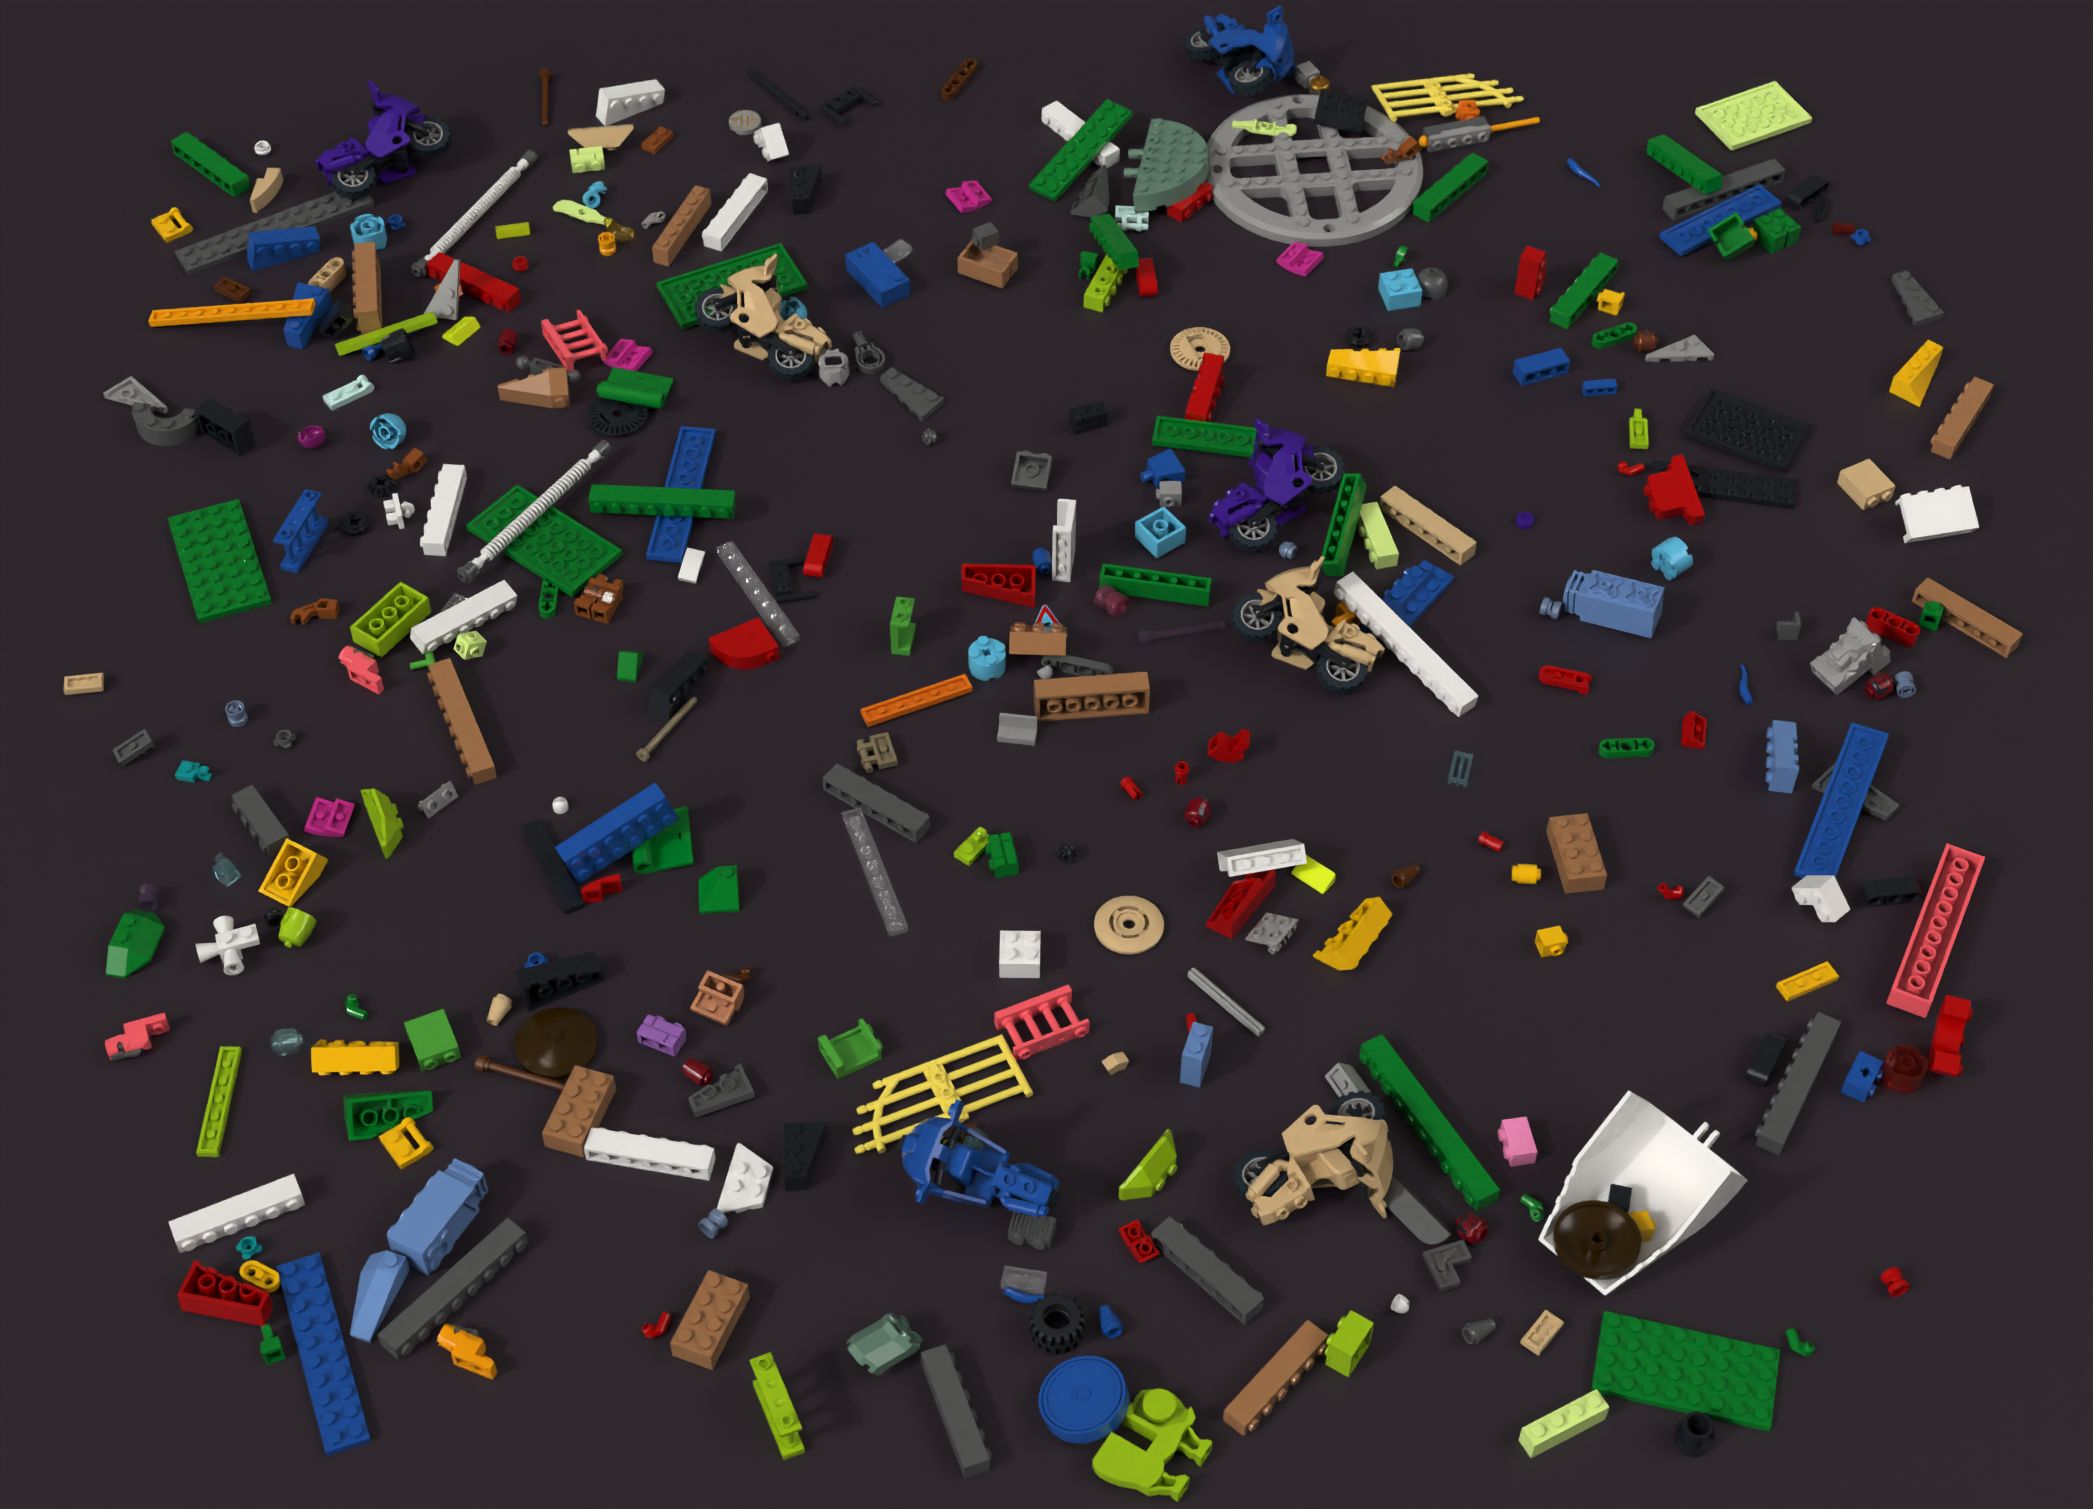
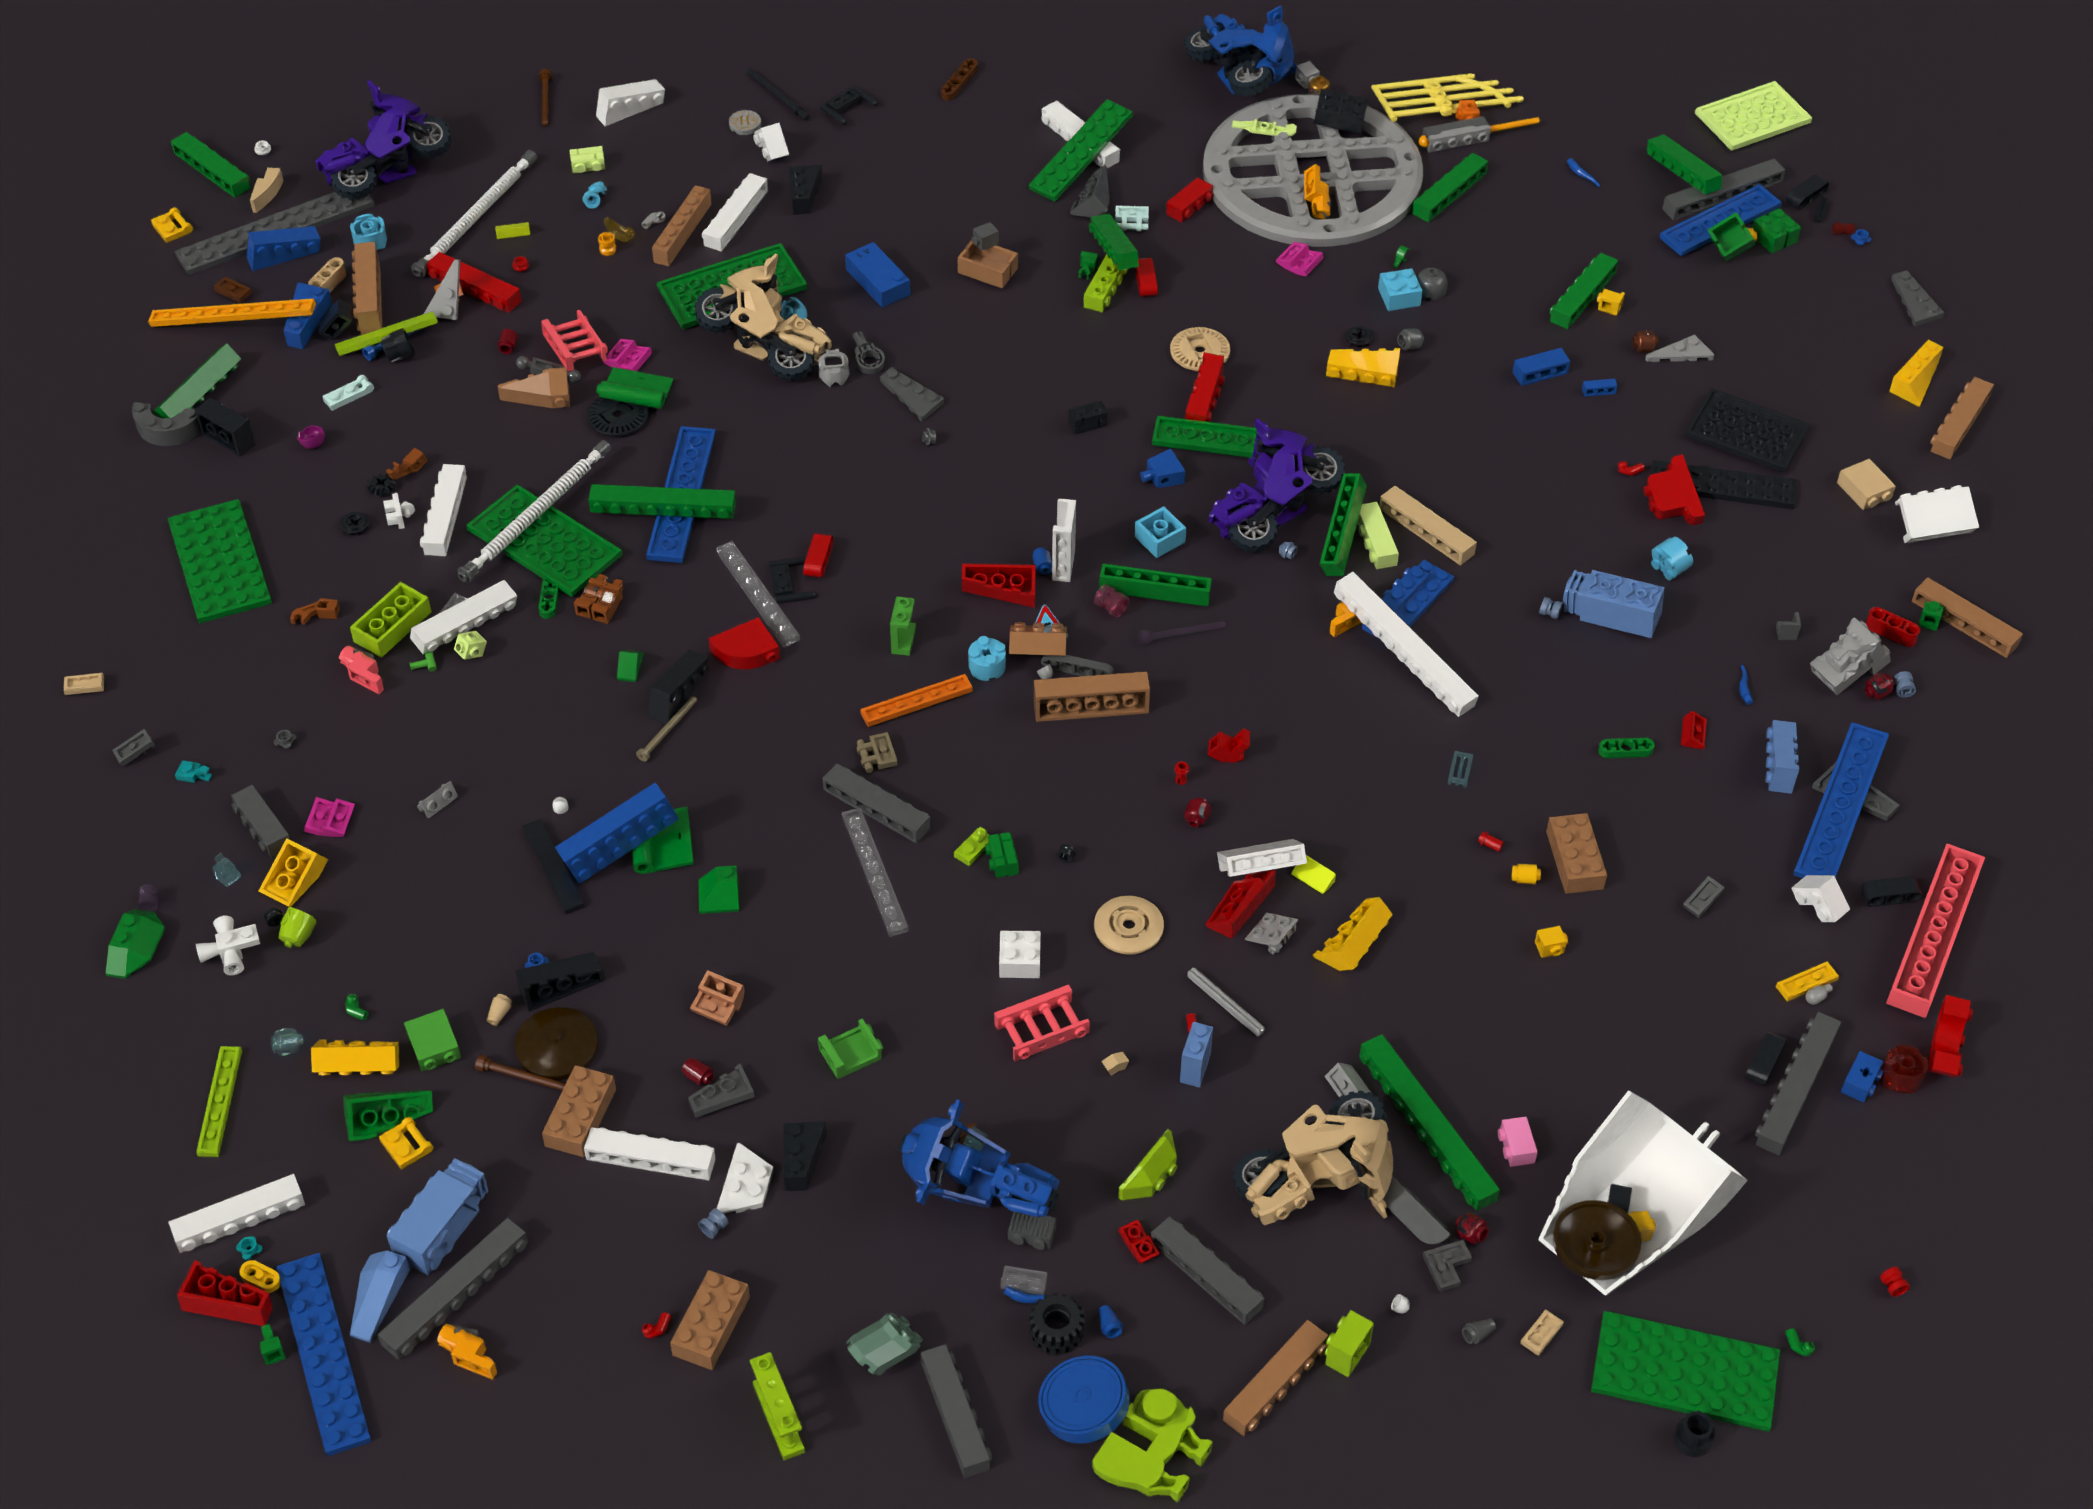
light grey wing [103,376,168,414] -> none
coral plate [105,1013,170,1061] -> none
sand blue wheel [225,700,248,727] -> none
blue fence [273,489,329,574] -> none
lime wedge [361,788,404,859] -> none
medium azure cylinder [370,413,407,449] -> none
blue plate [387,215,406,231] -> none
medium nougat brick [427,658,497,785] -> none
neon yellow slope [442,317,480,346] -> none
yellowish green piece [553,200,613,227] -> none
tan wedge [568,124,634,150] -> none
red slope [581,874,622,904] -> none
medium lavender brick [637,1015,686,1057] -> none
dark orange plate [641,126,674,154] -> none
white slope [678,548,705,584] -> none
reddish brown arm [722,967,752,984] -> none
light yellow piece [852,1034,1033,1154] -> none
clear plate [882,239,912,263] -> none
dark pink slope [946,180,992,213] -> none
light grey panel [997,713,1037,746] -> none
dark grey plate [1011,450,1053,491] -> none
red pin [1120,776,1144,801] -> none
sand green brick [1124,118,1209,212] -> none
light grey brick [1156,481,1182,507] -> none
piece [1231,556,1385,695] -> none
dark orange piece [1380,136,1422,164] -> none
reddish brown cone [1391,864,1420,888] -> none
red wedge [1514,246,1547,300] -> none
dark purple tile [1516,512,1534,529] -> none
yellowish green brick [1519,1389,1609,1458] -> none
green arm [1520,1193,1544,1221] -> none
red plate [1538,665,1592,695] -> none
green beam [1591,323,1637,349] -> none
lime hinge [1629,409,1649,449] -> none
red arm [1658,883,1684,900] -> none
none -> green brick [153,343,241,418]
none -> light orange plate [1304,164,1331,220]
none -> light grey cylinder [1805,984,1833,1005]

